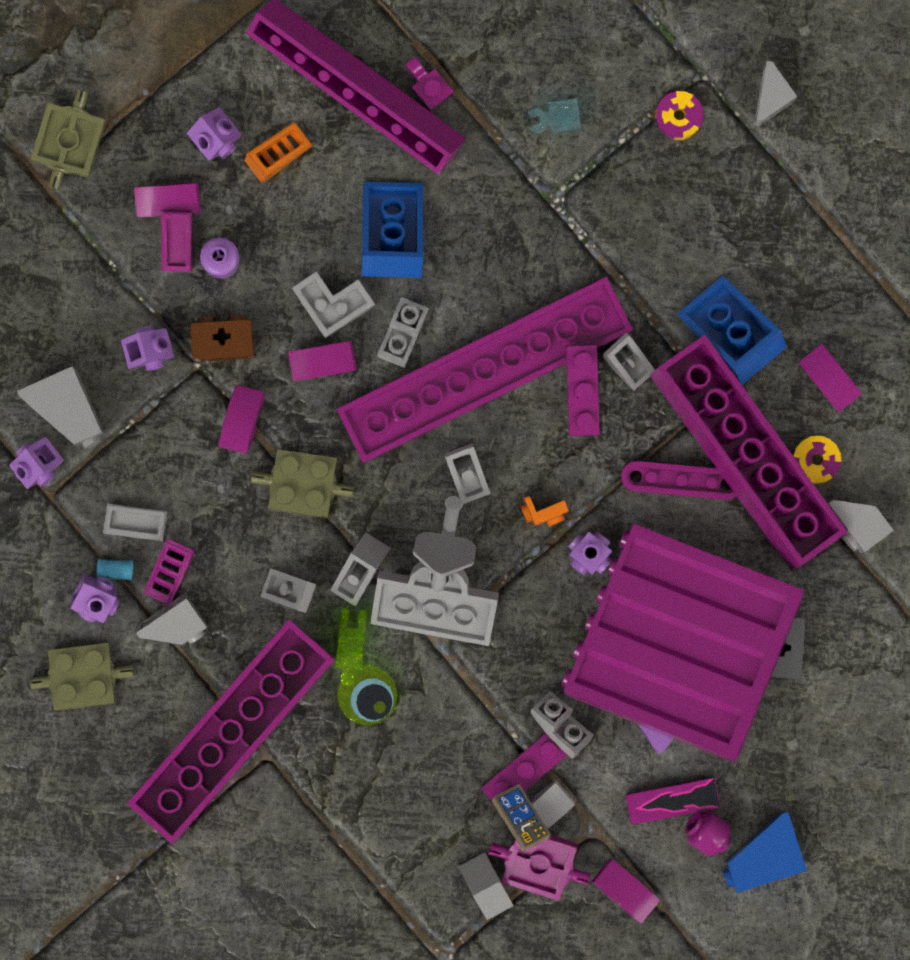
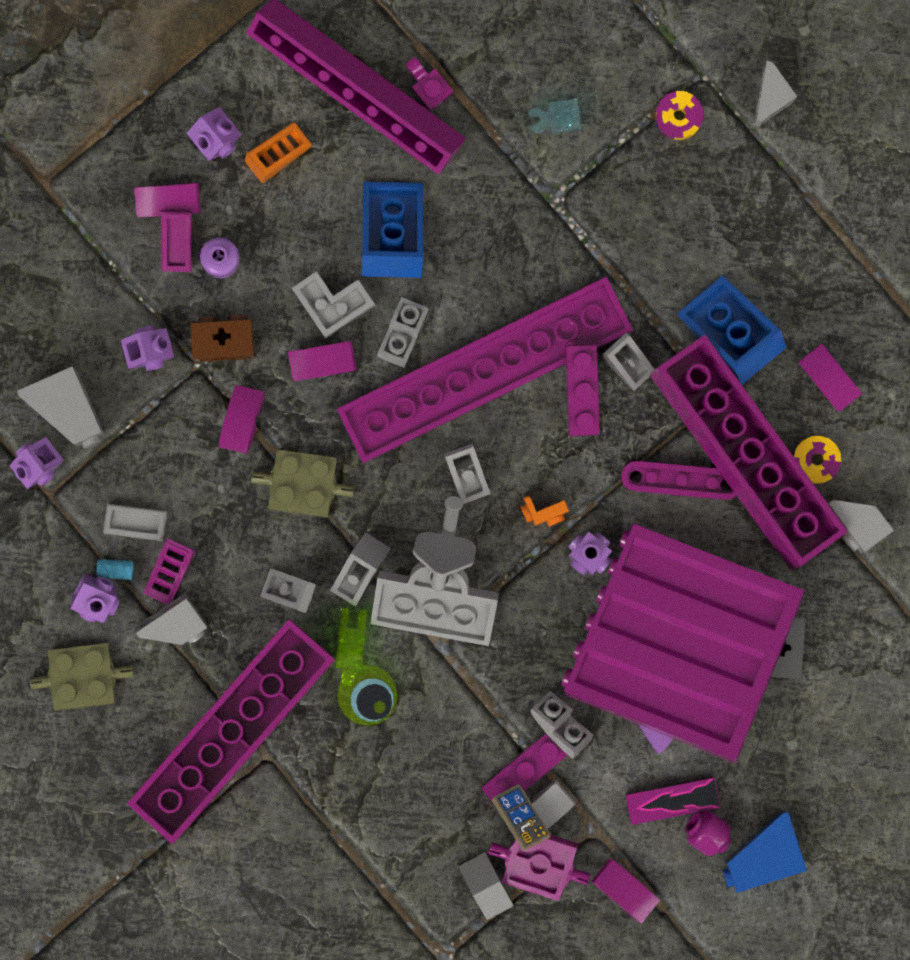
olive plate [30,90,106,191] -> none

